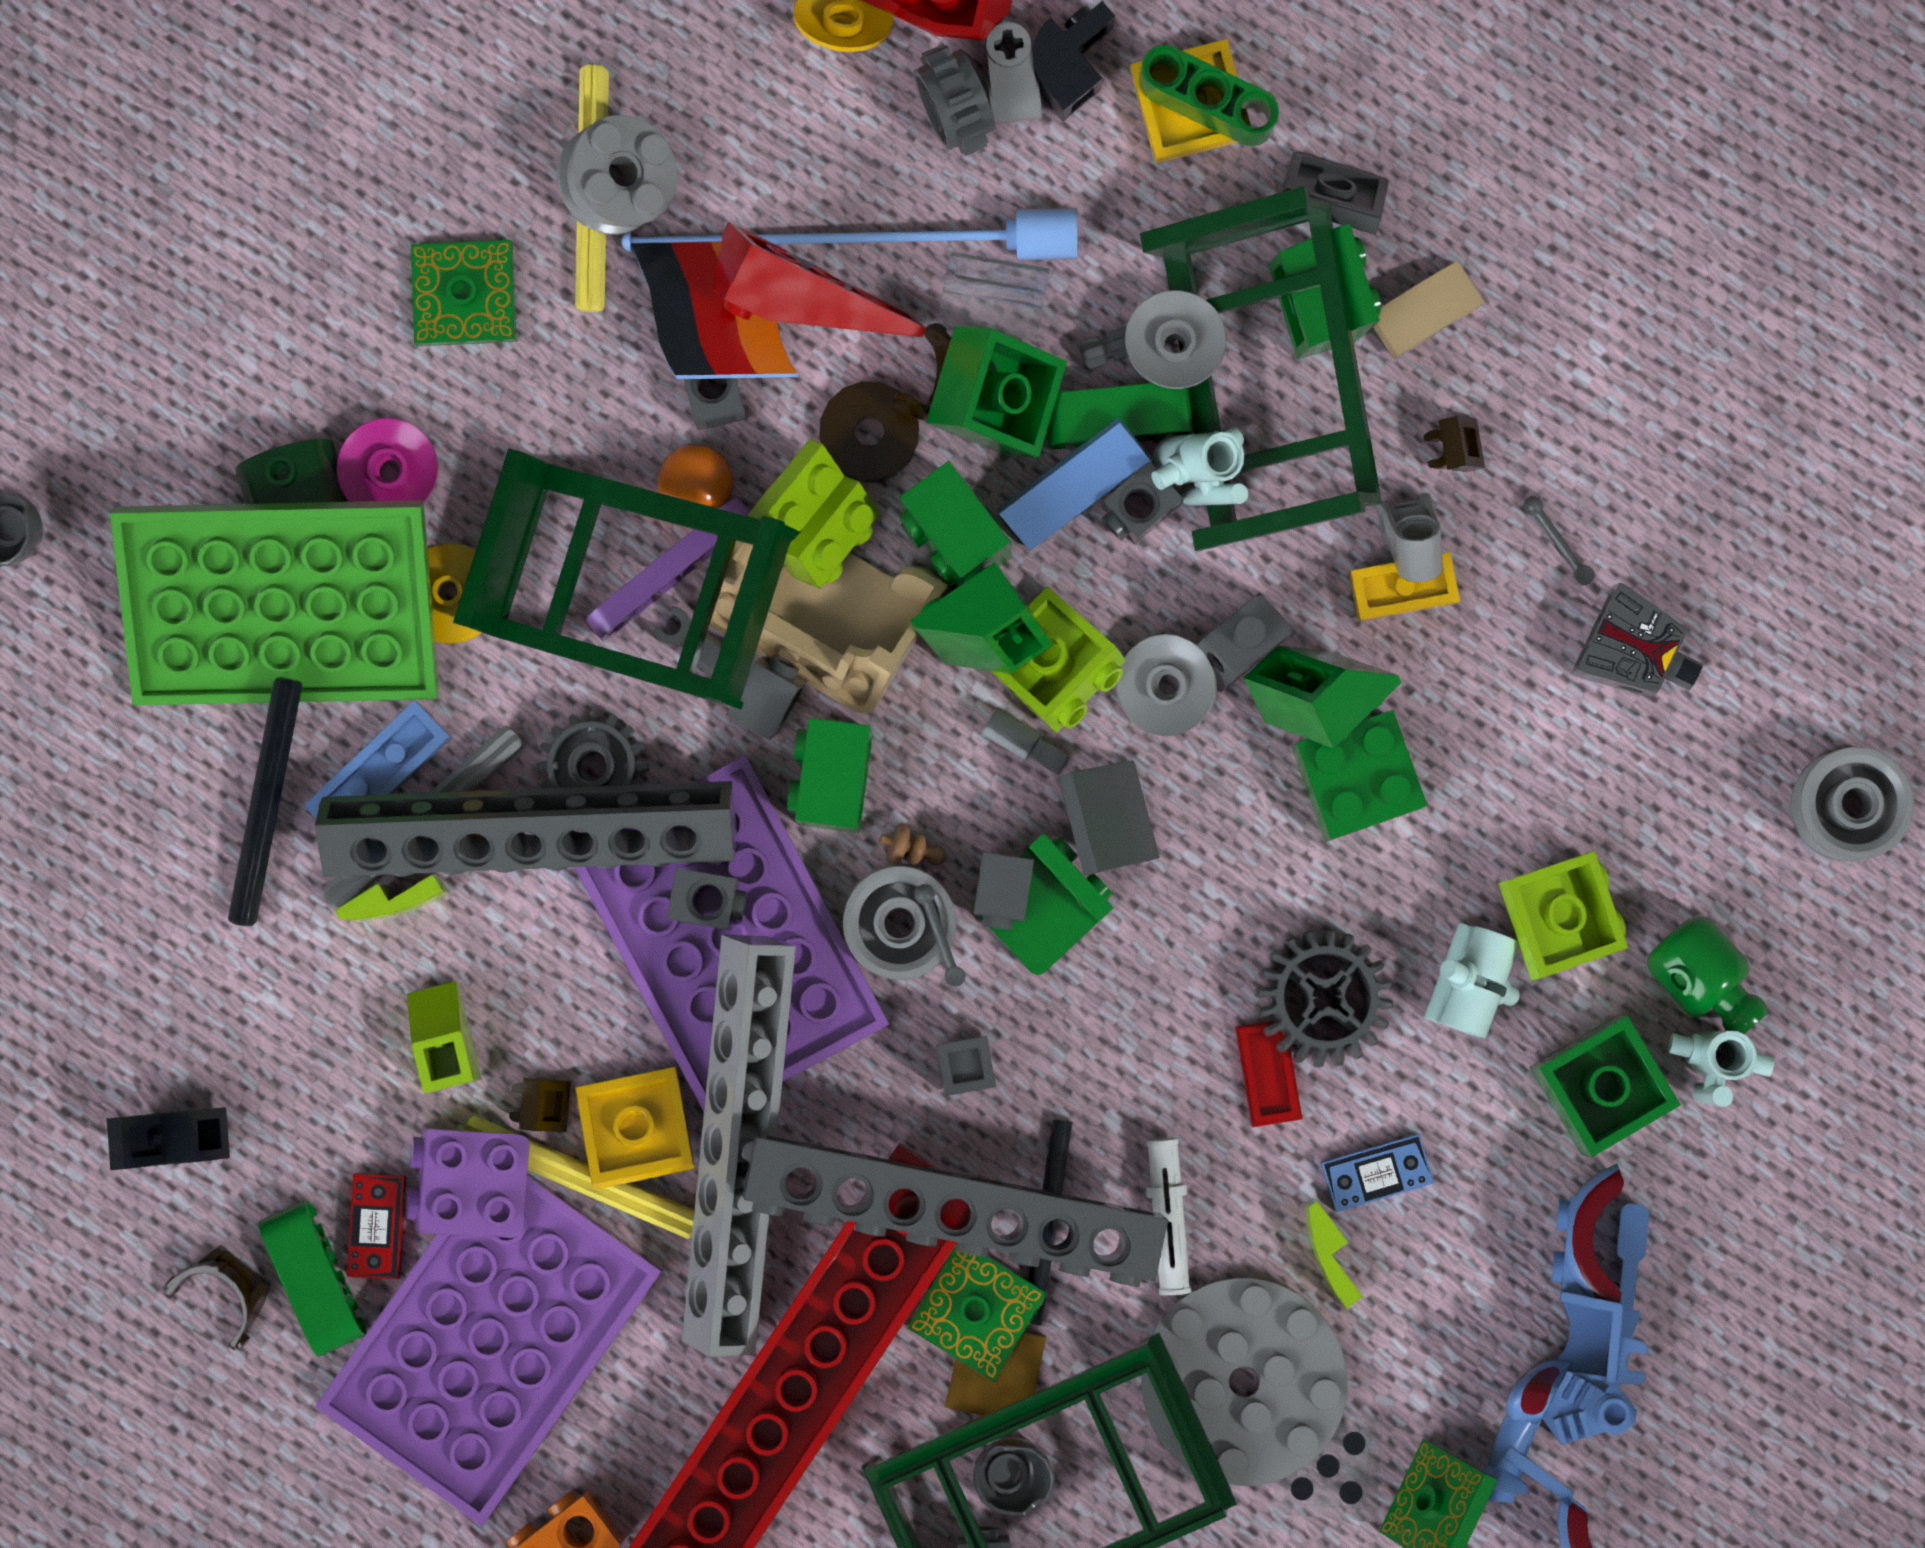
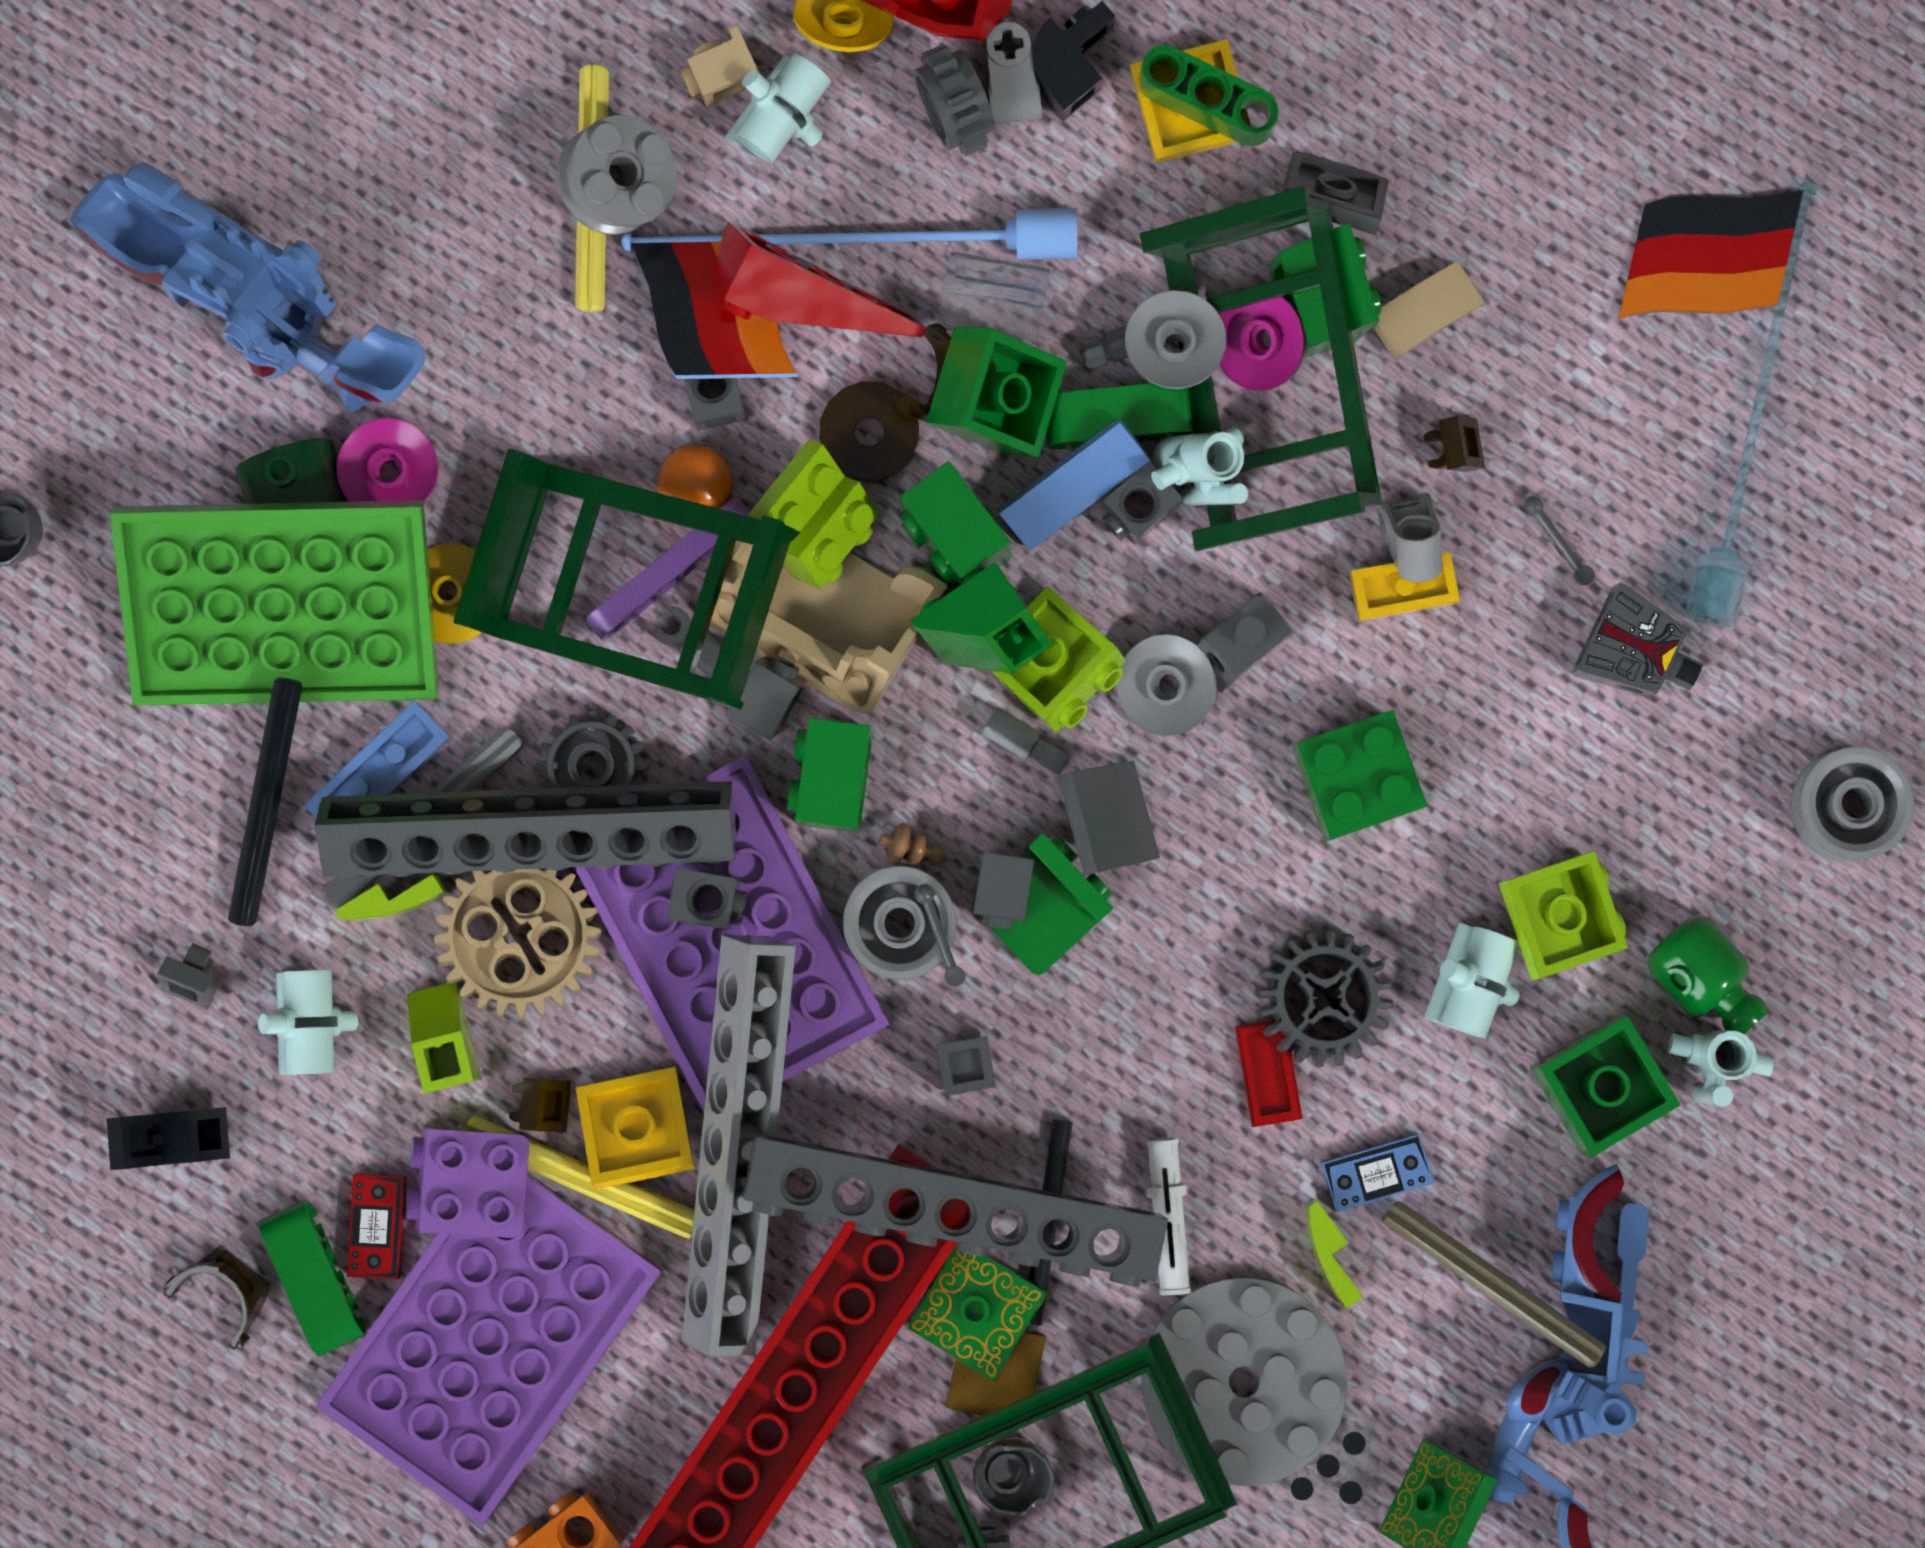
green plate [411,240,517,347] -> none
green slope [1243,645,1402,748] -> none
none -> medium blue piece [70,162,426,413]
none -> dark grey tile [157,943,216,1010]
none -> light aqua pin [258,970,358,1075]
none -> tan gear [434,869,601,1020]
none -> tan brick [679,26,758,108]
none -> light aqua pin [726,53,831,164]
none -> dark pink dish [1219,296,1306,391]
none -> dark tan axle [1383,1201,1607,1368]
none -> flag [1617,182,1817,627]

